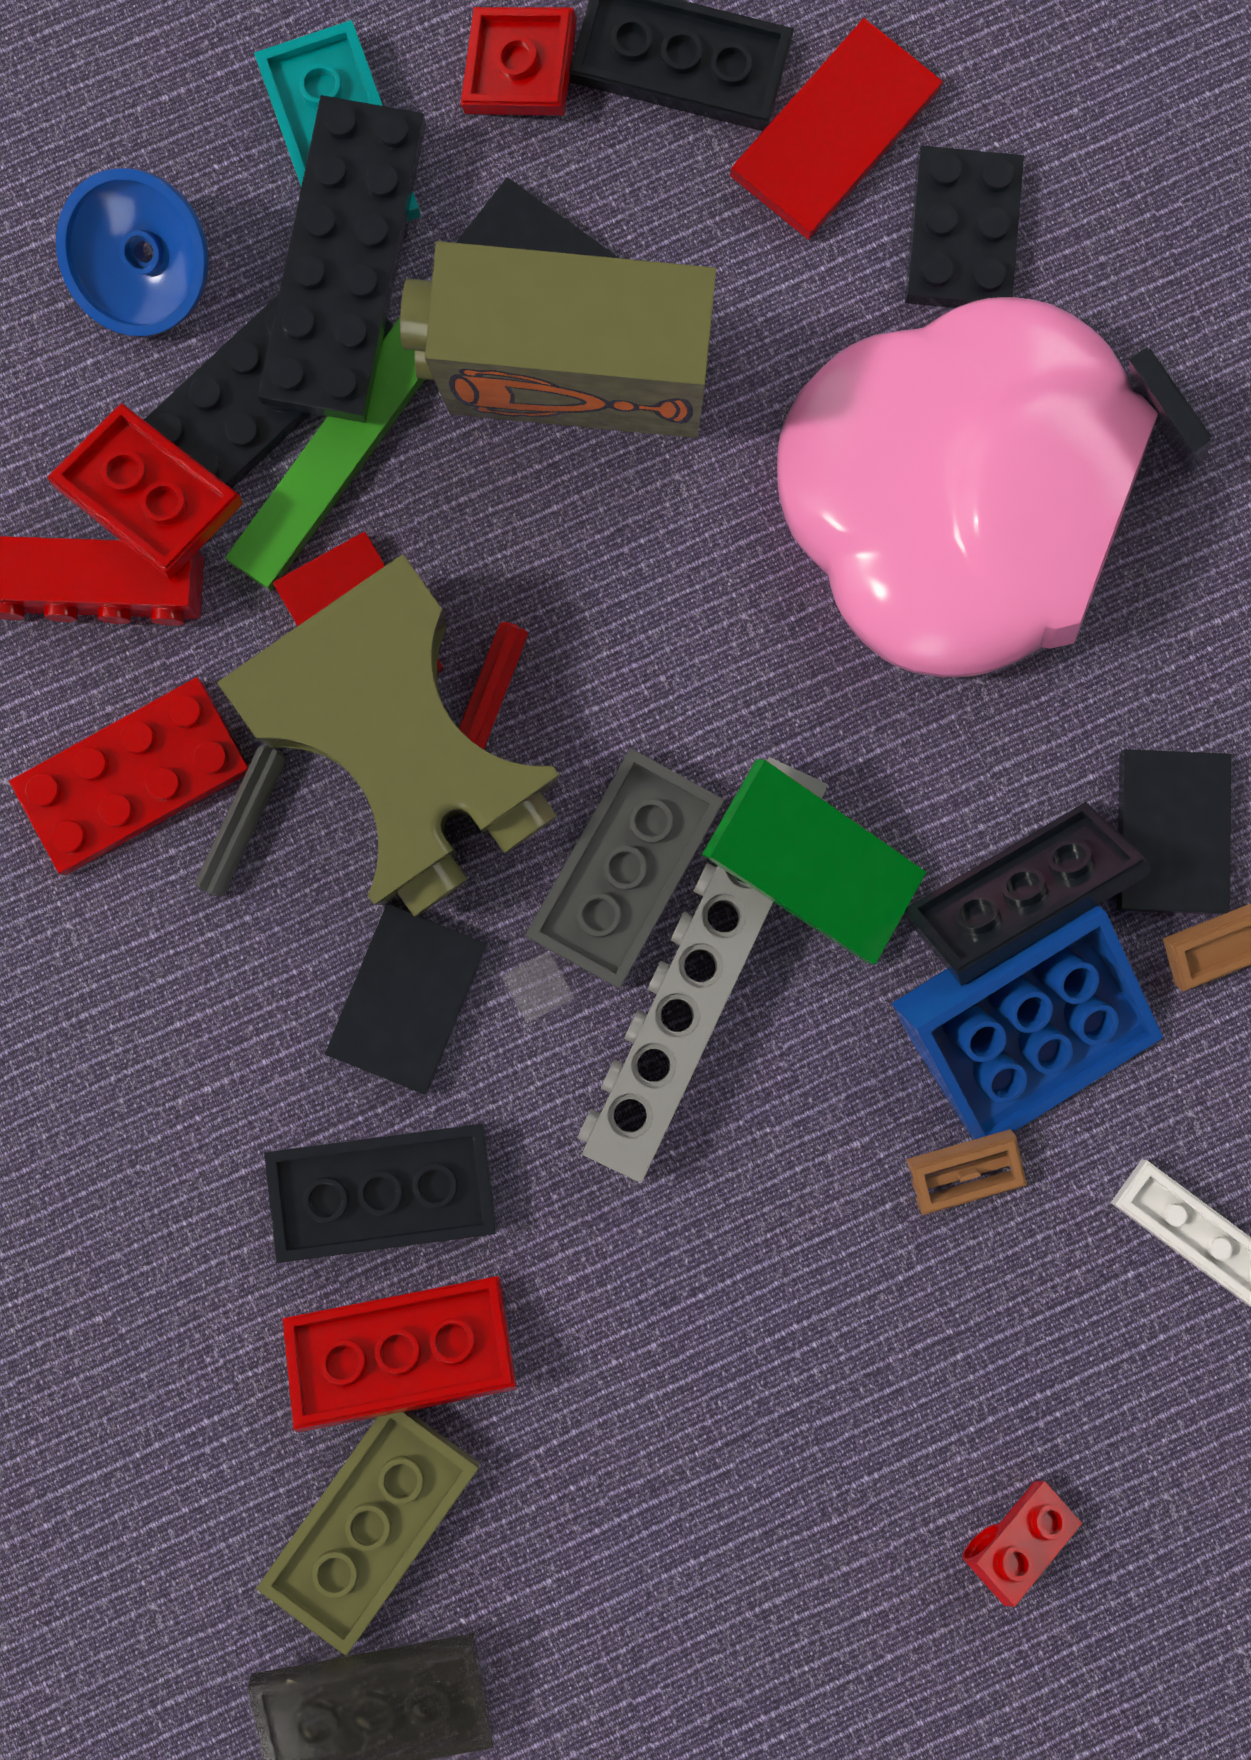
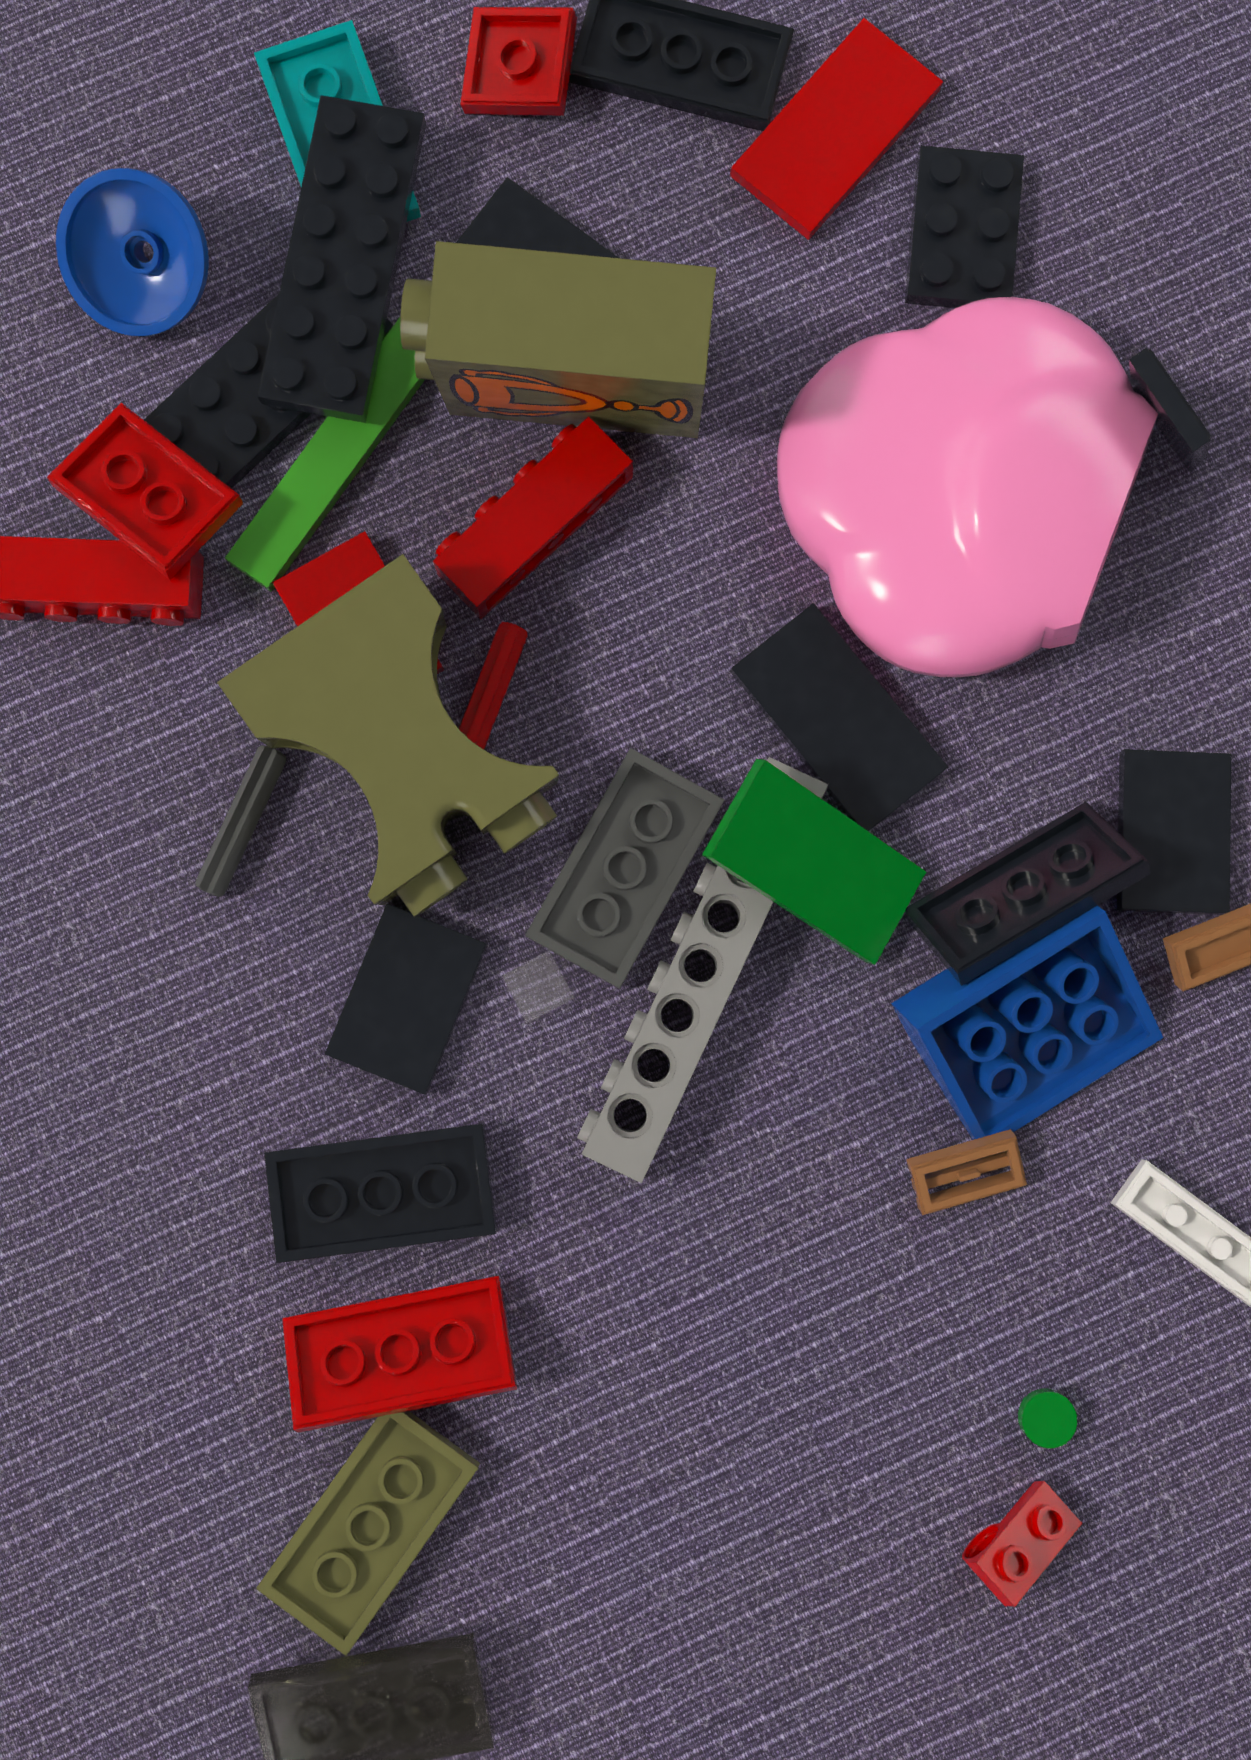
red plate [9,677,249,876] -> none
none -> red brick [433,416,633,619]
none -> black tile [730,603,948,832]
none -> green tile [1018,1388,1077,1449]

